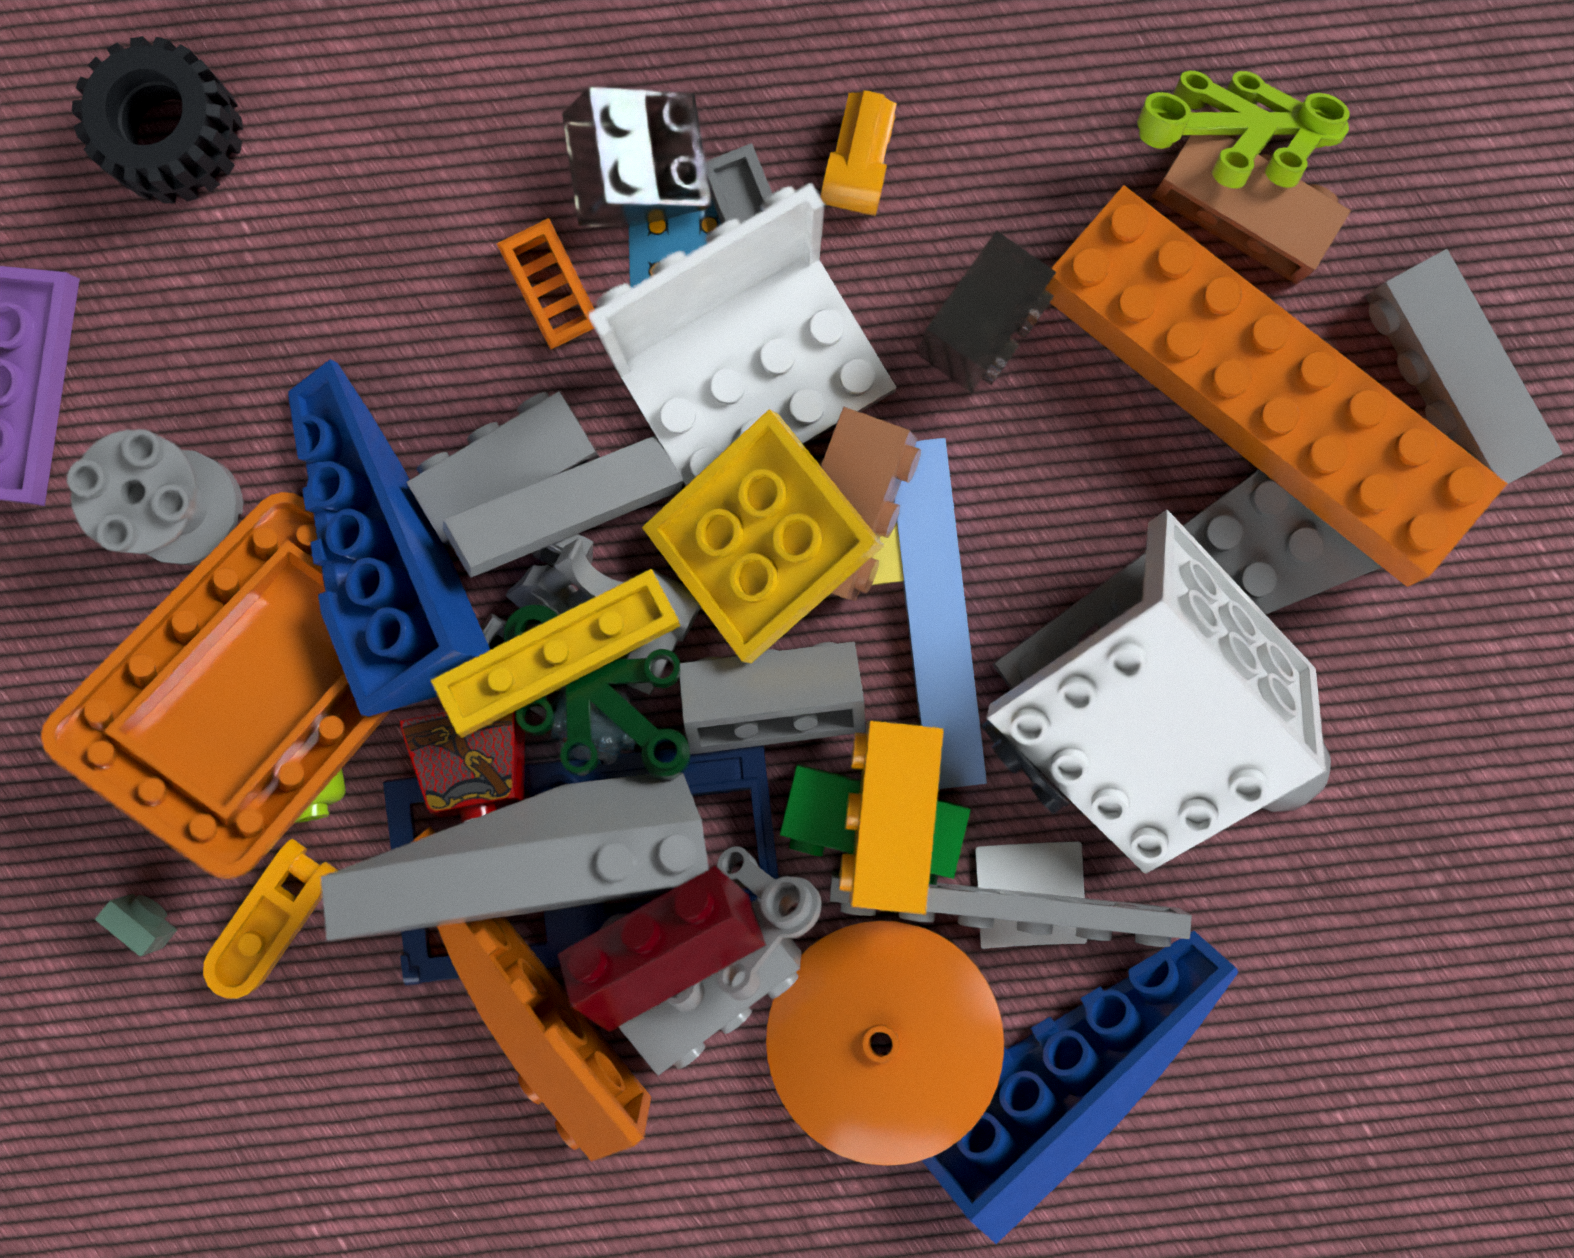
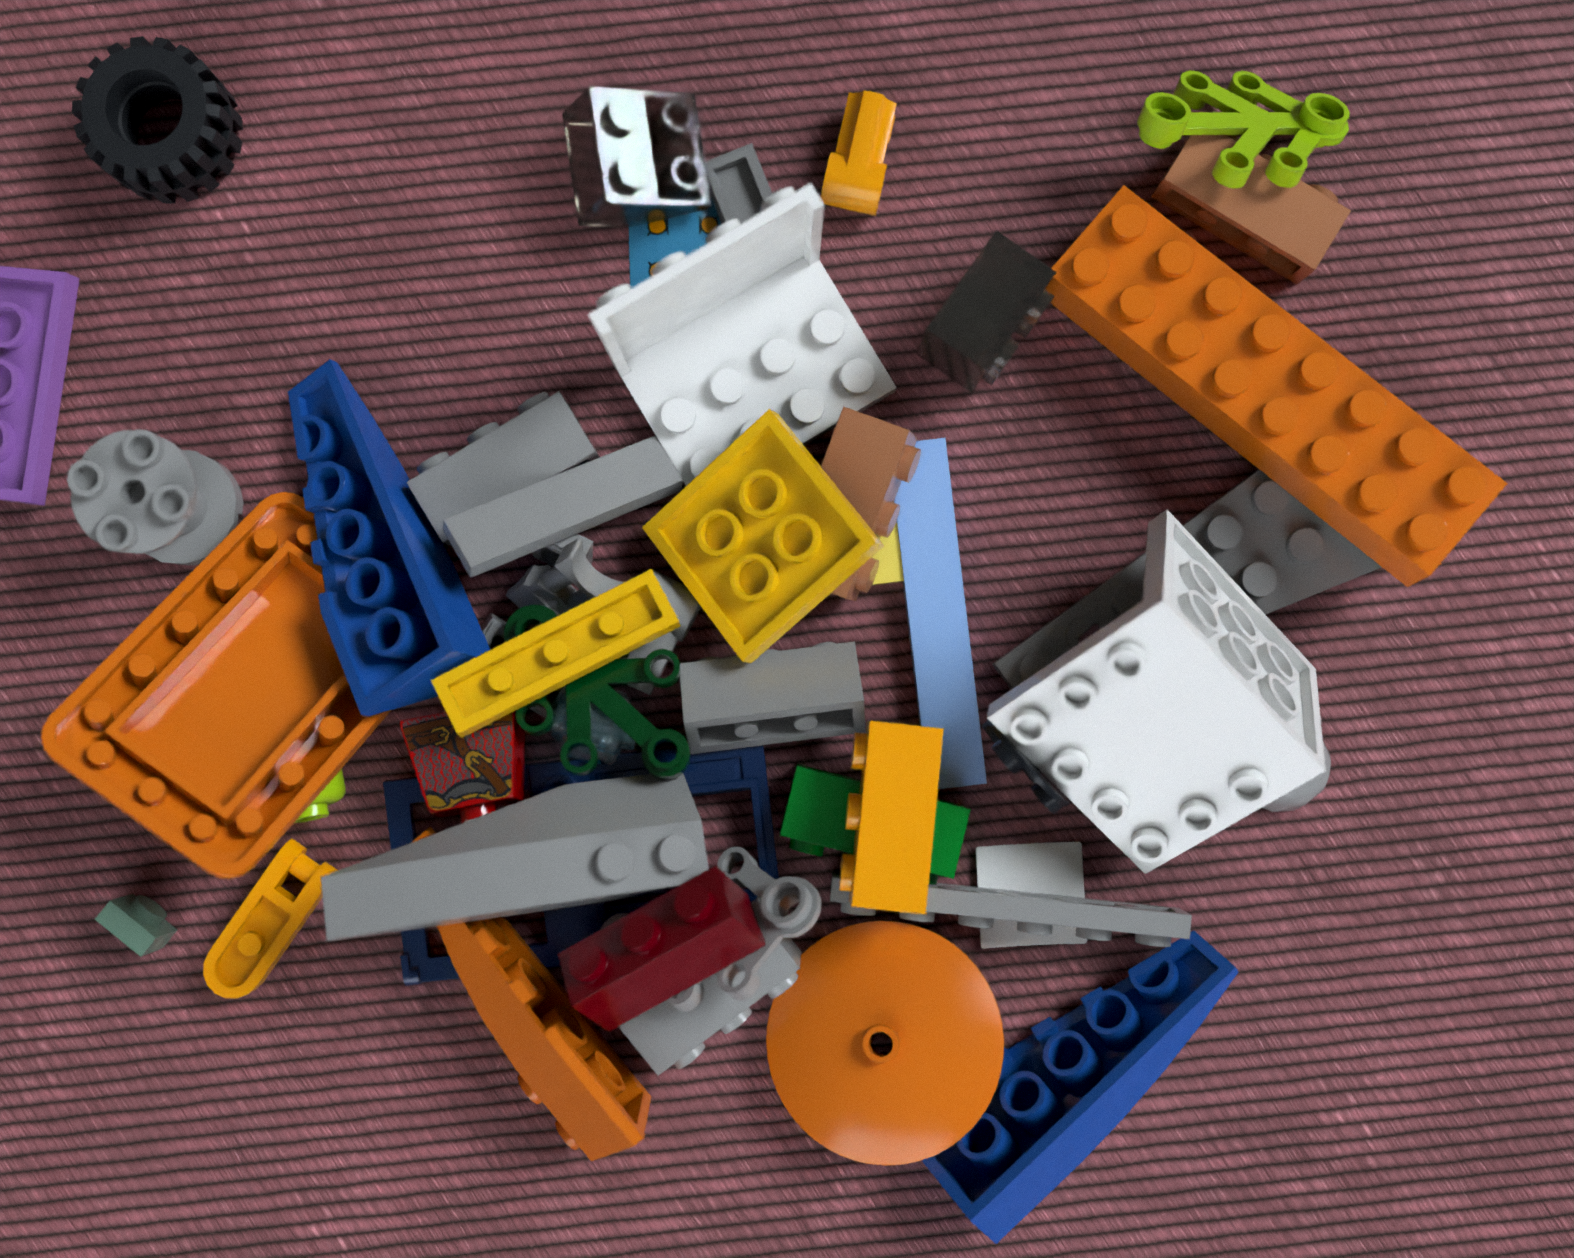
orange slope [496,218,595,350] -> none
light grey brick [1365,249,1563,484] -> none

